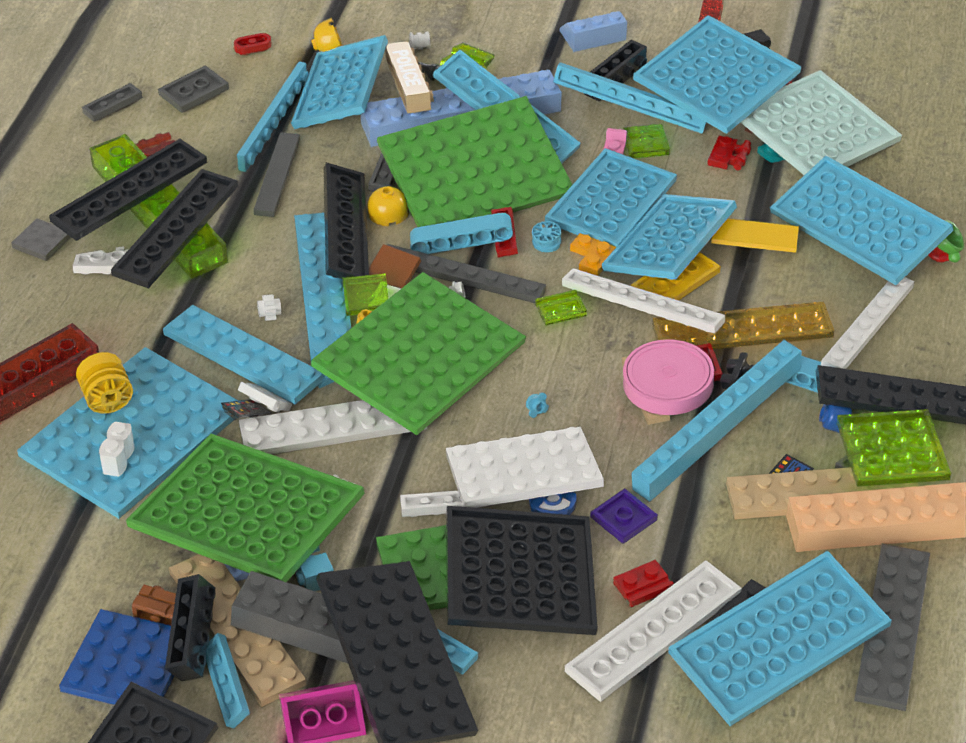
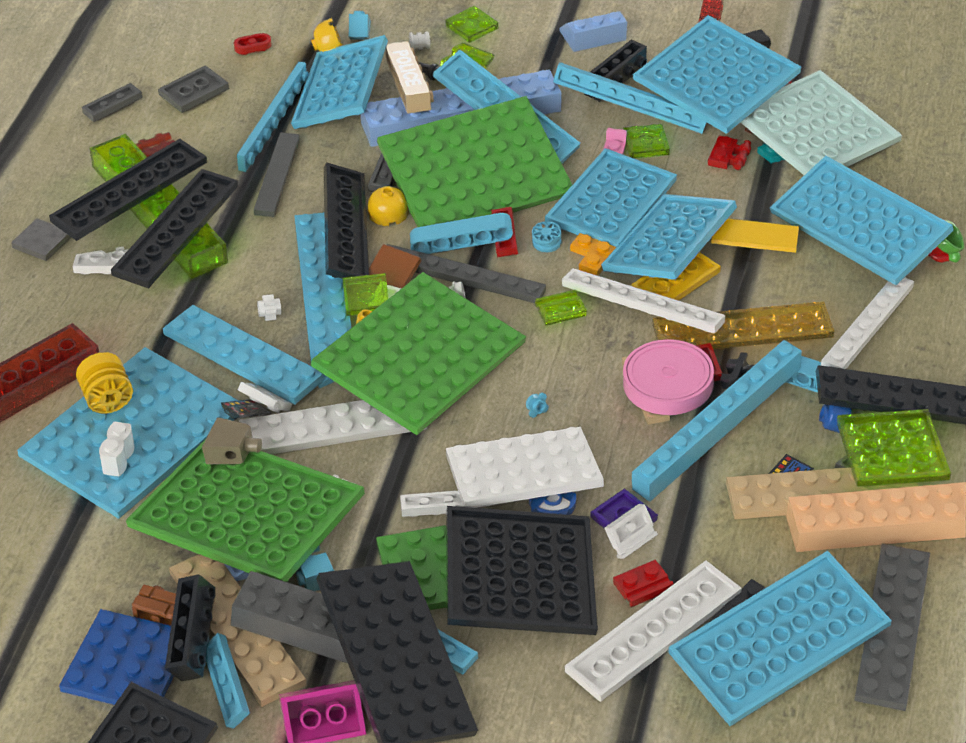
none -> dark tan torso [202,418,262,464]
none -> medium azure slope [349,11,371,40]
none -> clear neon green plate [445,5,498,43]
none -> white plate [605,504,658,559]

